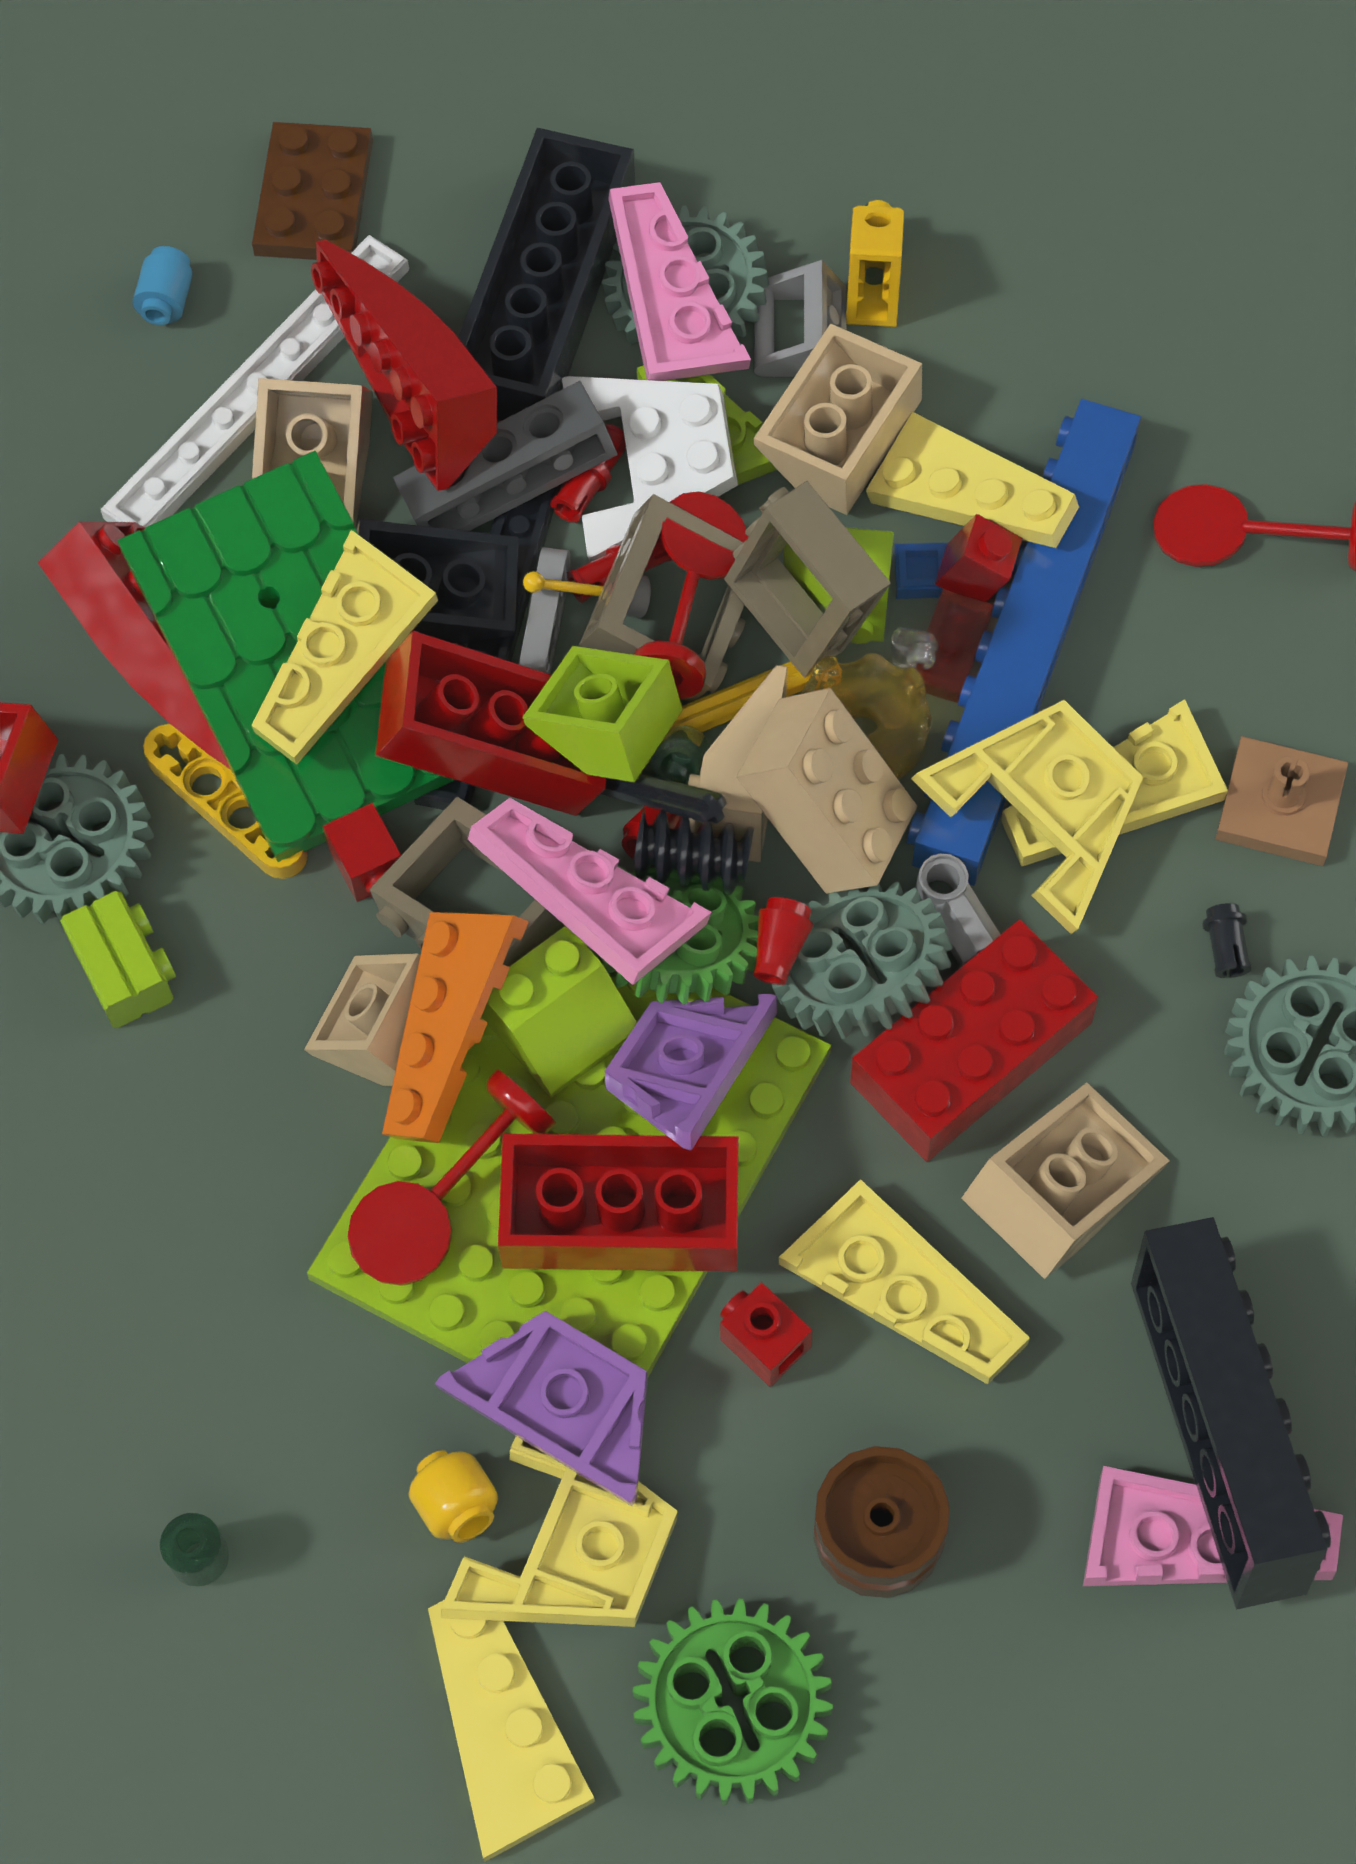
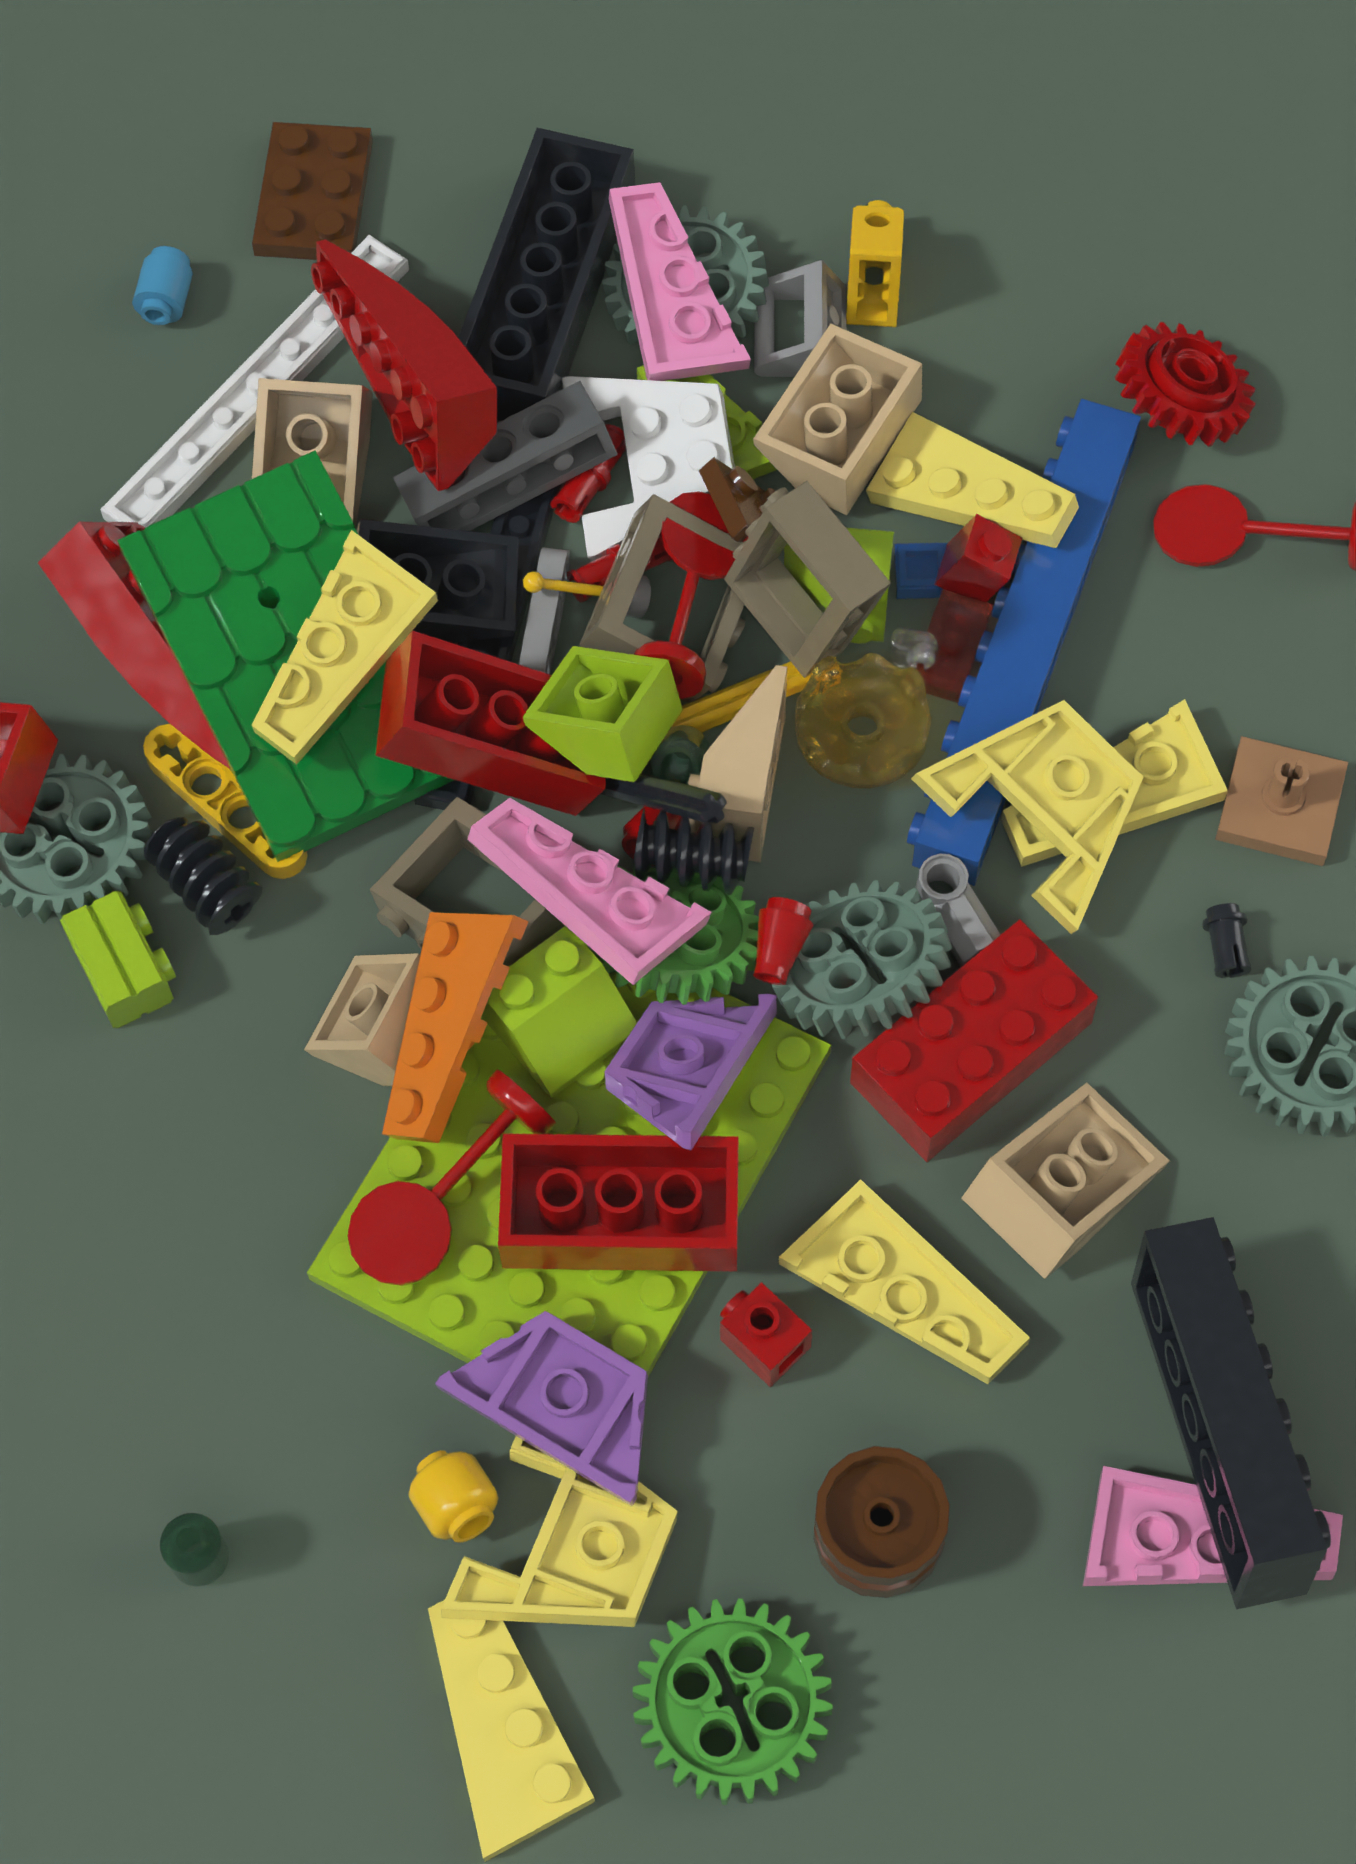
red brick [323,803,401,902] -> none
tan brick [736,688,917,894] -> none
none -> black piece [144,817,262,935]
none -> reddish brown wing [699,457,775,542]
none -> red gear [1115,322,1256,447]

